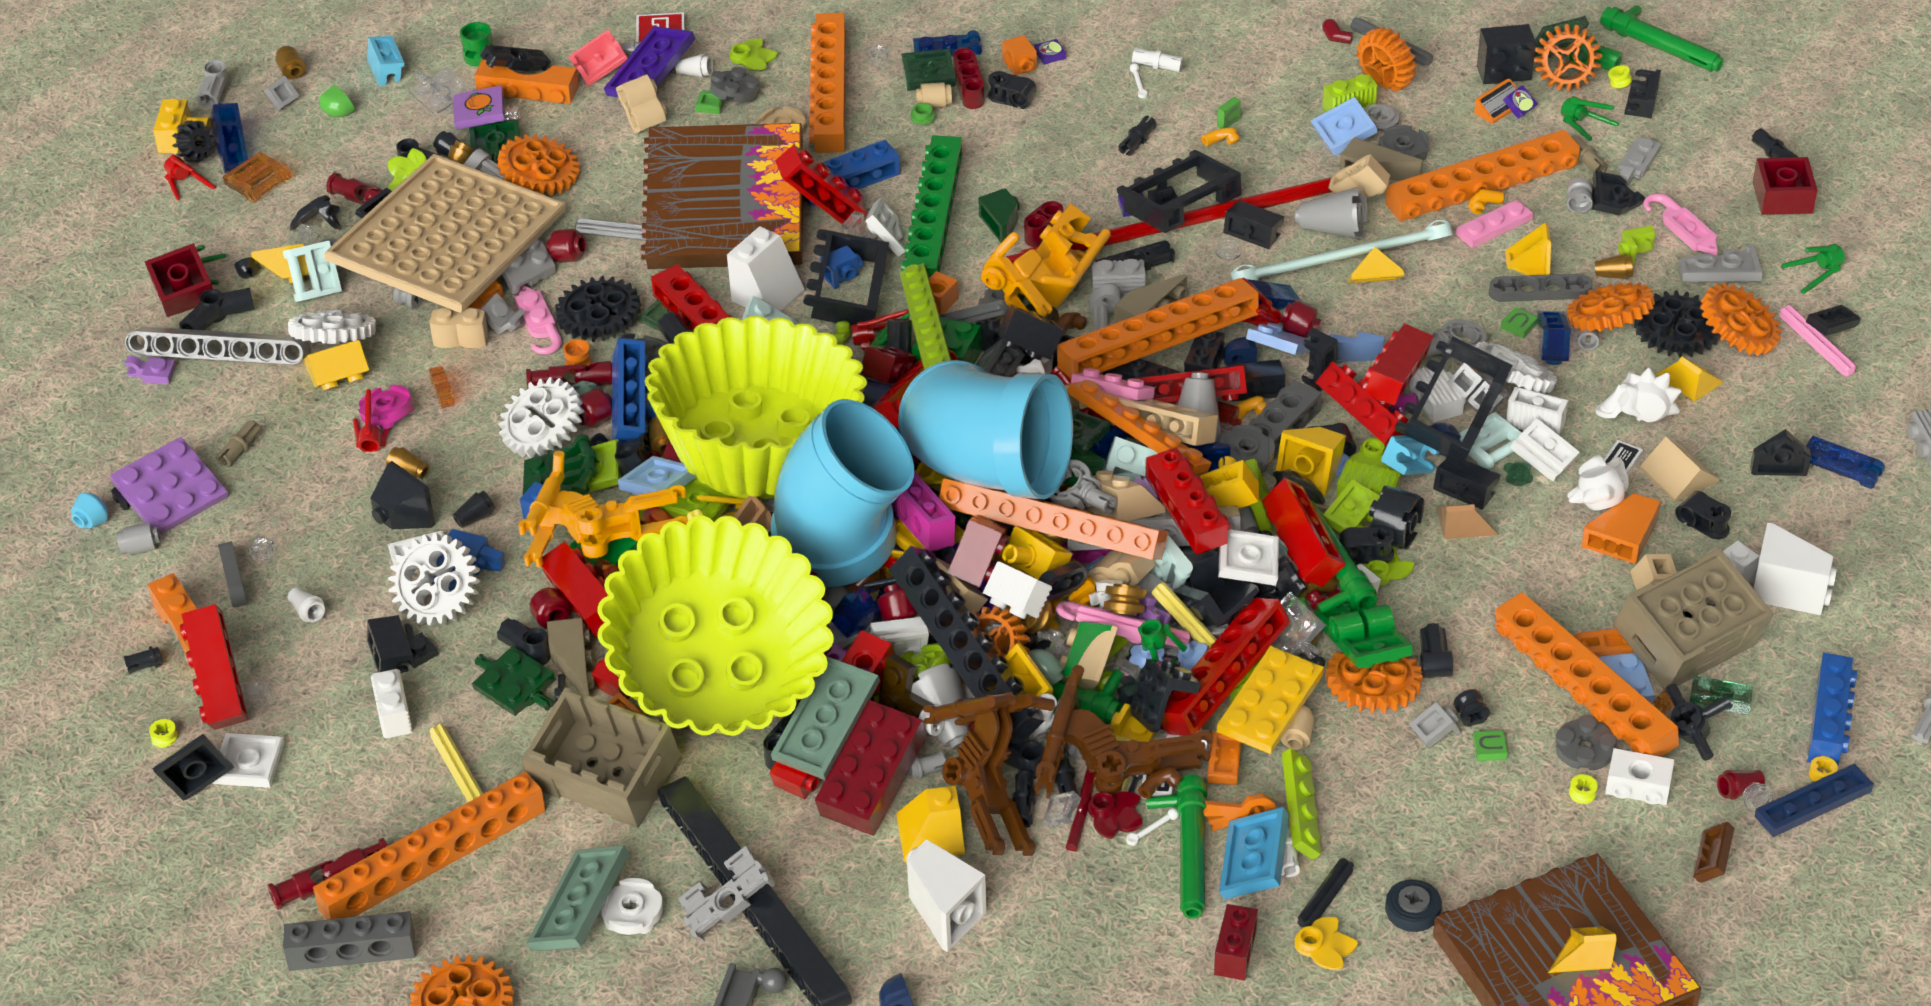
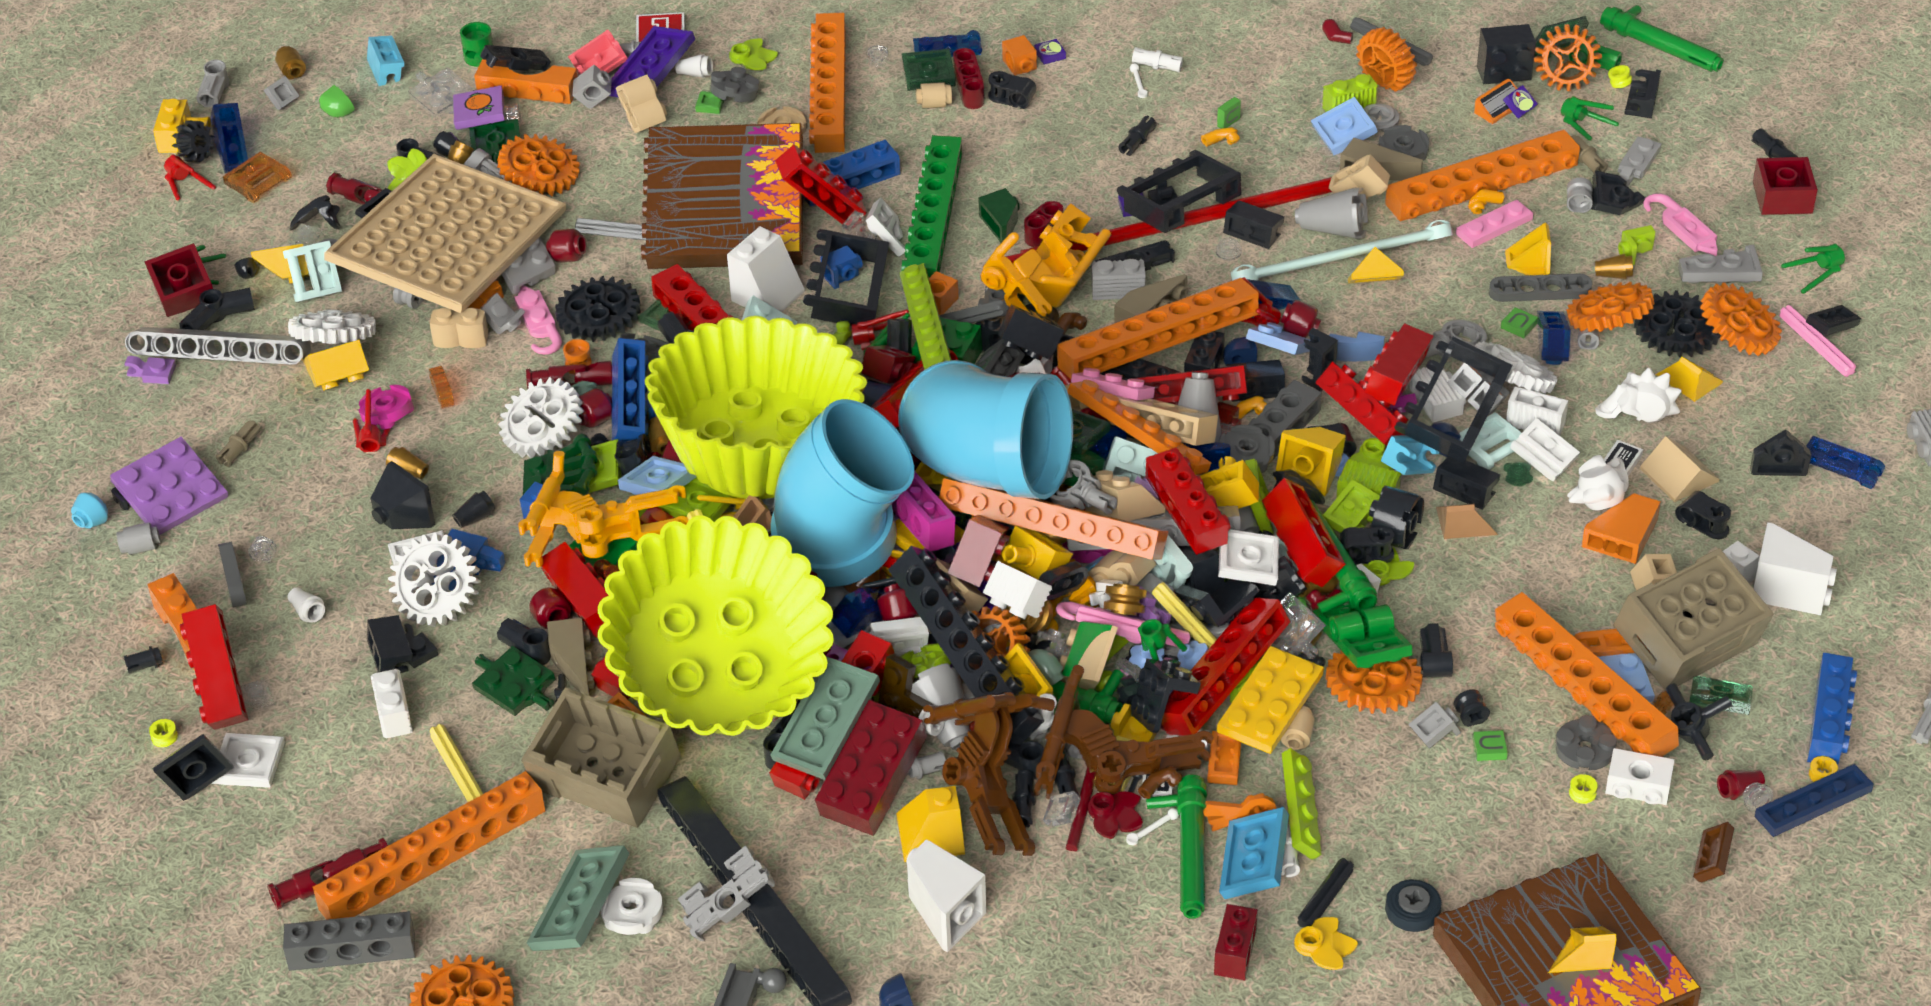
bright green plate [910,103,935,125] -> none
light grey piece [1088,284,1121,331] -> none
none -> light grey brick [572,65,612,109]

